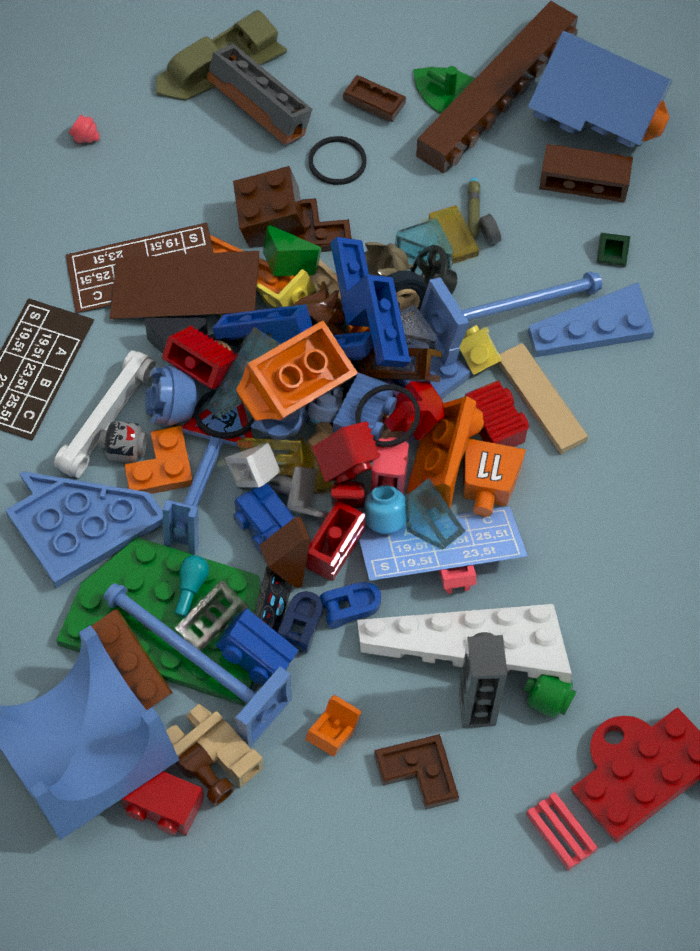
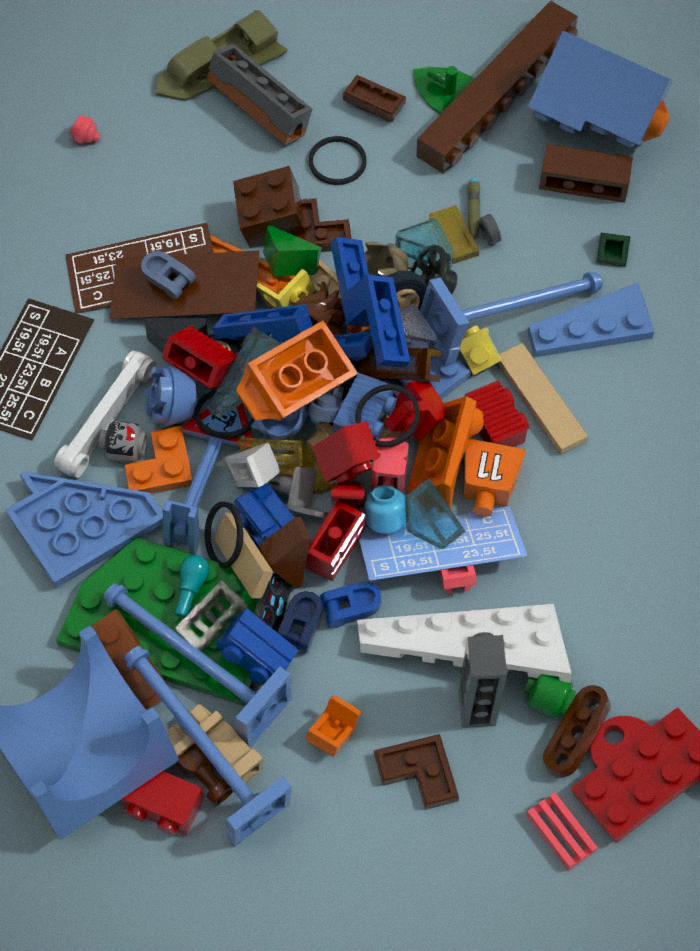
none -> medium blue tile [124,646,292,847]
none -> sand blue plate [141,251,196,300]
none -> black piece [204,502,244,567]
none -> tan tile [213,512,273,598]
none -> reddish brown plate [543,685,611,778]

